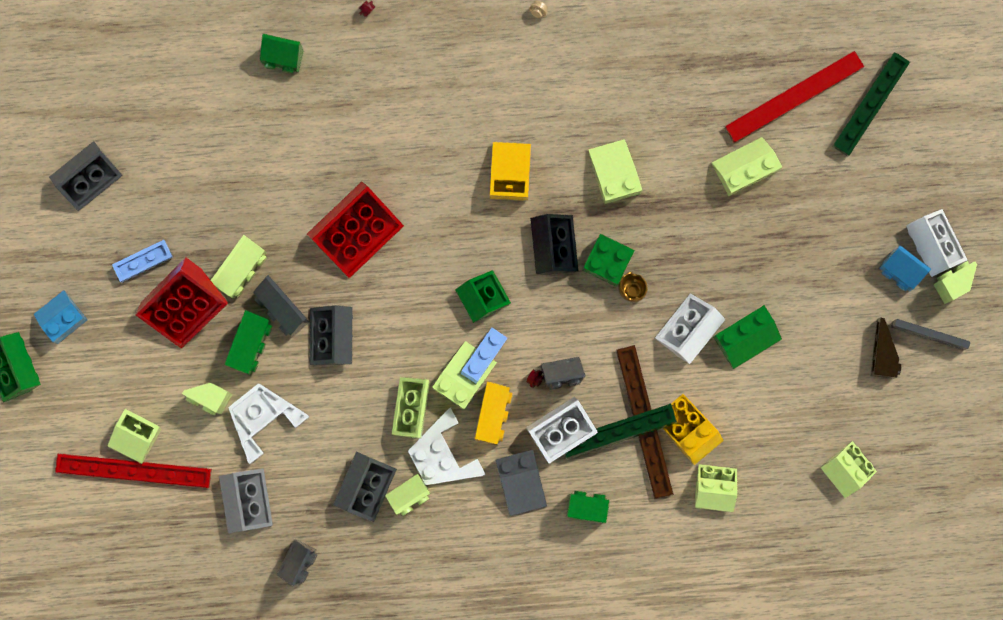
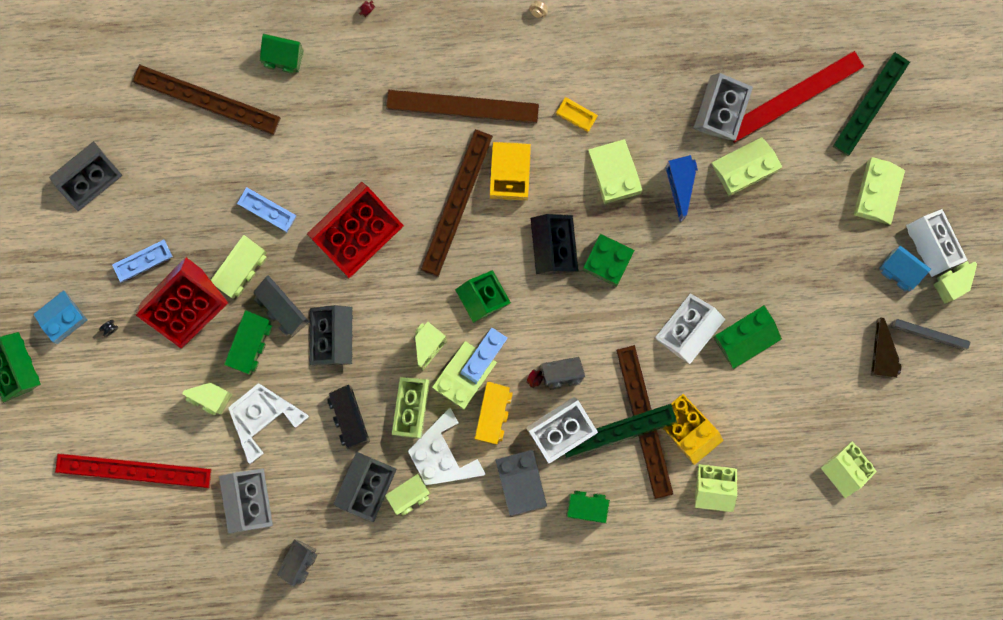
yellowish green slope [108,409,161,464] -> none
pearl gold hair [619,272,648,302] -> none
none -> black bush [99,320,119,337]
none -> reddish brown tile [132,64,281,135]
none -> light blue plate [237,187,297,232]
none -> black slope [327,385,370,449]
none -> reddish brown tile [386,90,539,123]
none -> yellowish green slope [415,322,447,370]
none -> reddish brown tile [421,129,493,277]
none -> yellow tile [556,97,598,133]
none -> blue slope [665,155,698,222]
none -> light grey slope [693,73,753,141]
none -> yellowish green slope [854,157,905,225]

